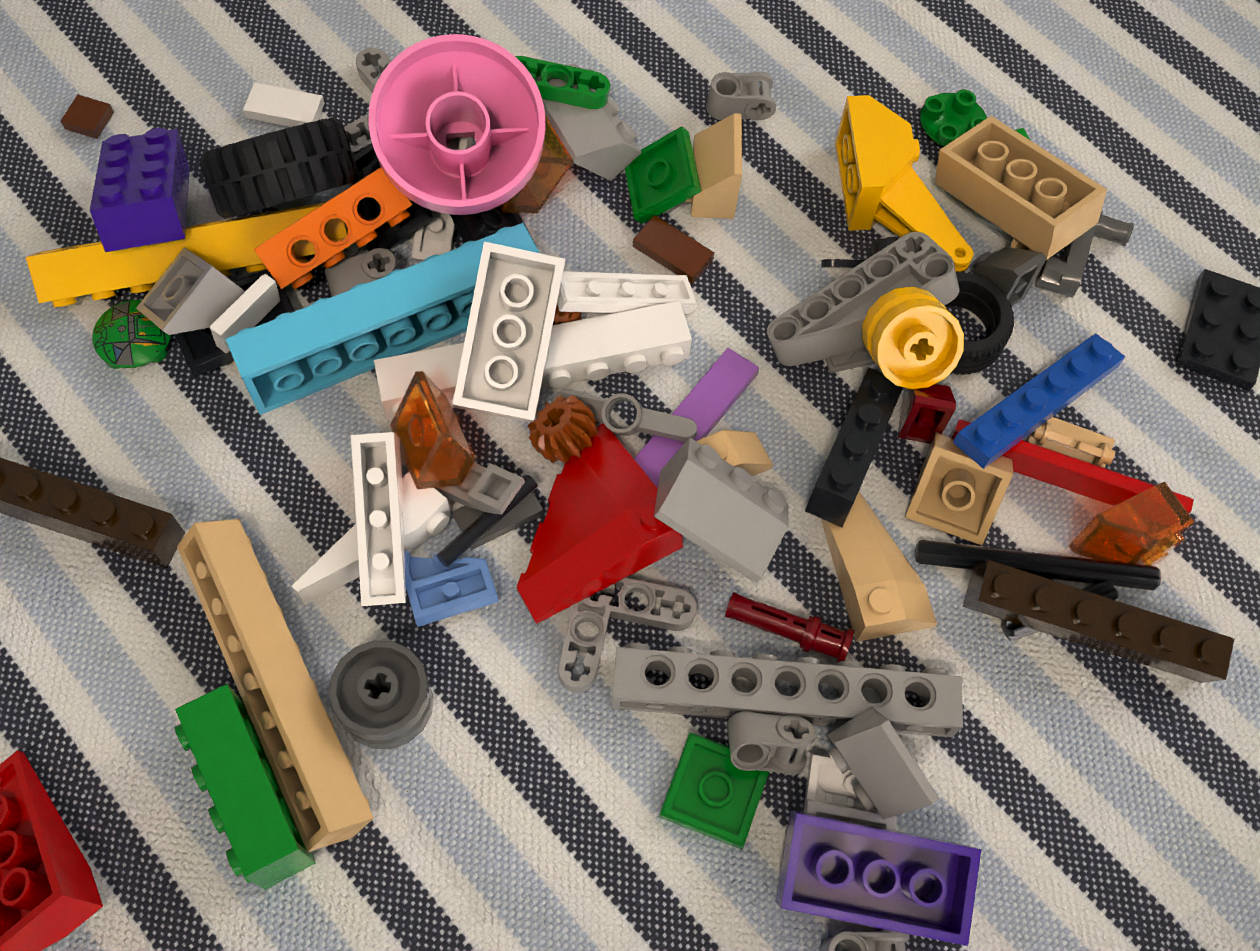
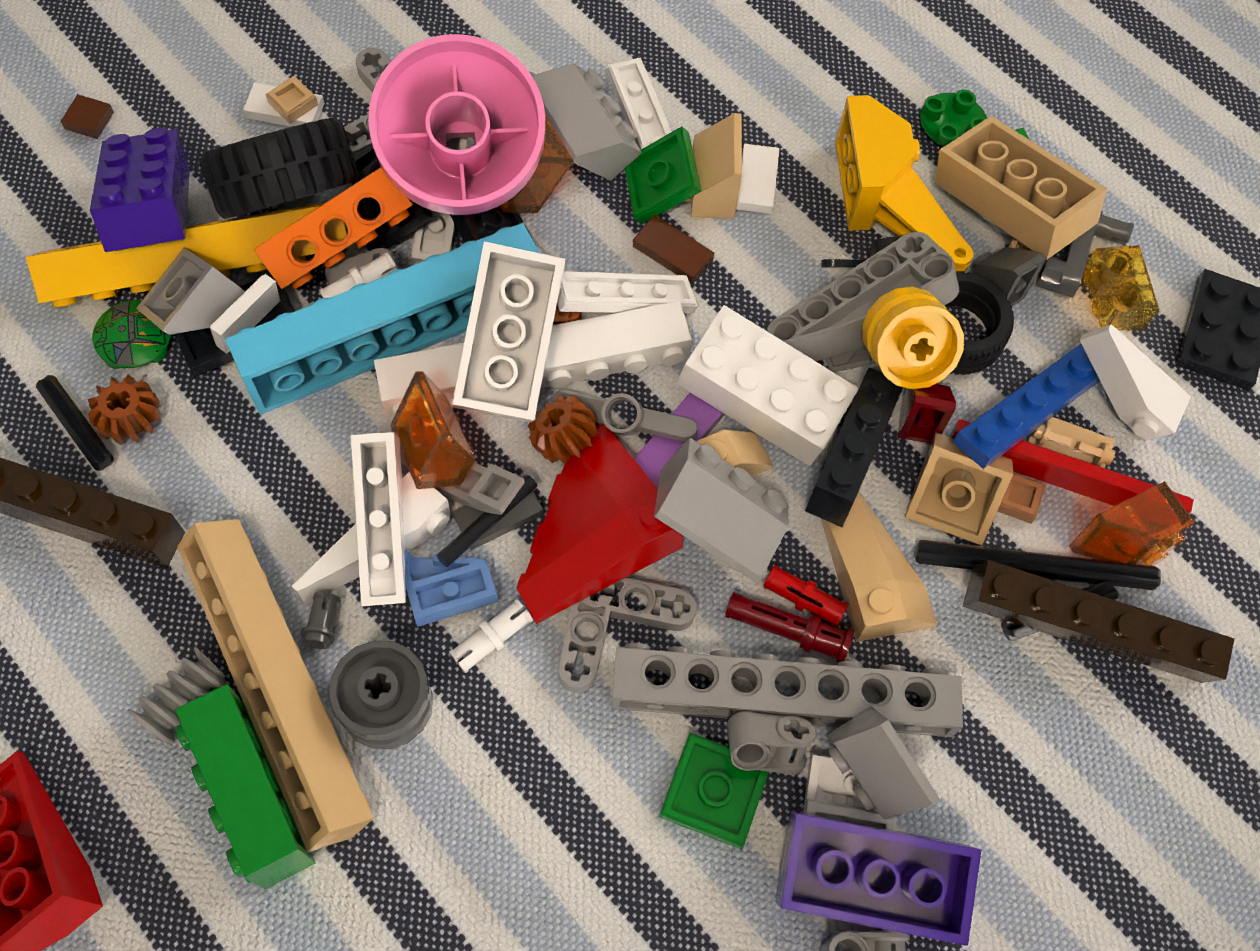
green beam [515,56,610,109] -> none
light grey piece [706,72,776,121] -> none
none -> black axle [36,375,114,471]
none -> dark orange gear [88,374,161,445]
none -> light grey piece [127,646,227,745]
none -> tan tile [265,76,318,124]
none -> dark grey pin [301,592,341,649]
none -> white pin [319,252,398,298]
none -> white pin [449,599,533,673]
none -> white tile [607,58,672,150]
none -> white brick [676,305,859,466]
none -> white tile [736,144,779,214]
none -> red pin [763,565,849,628]
none -> medium nougat tile [997,473,1045,524]
none -> white slope [1080,324,1191,441]
none -> clear yellow brick [1083,245,1159,331]

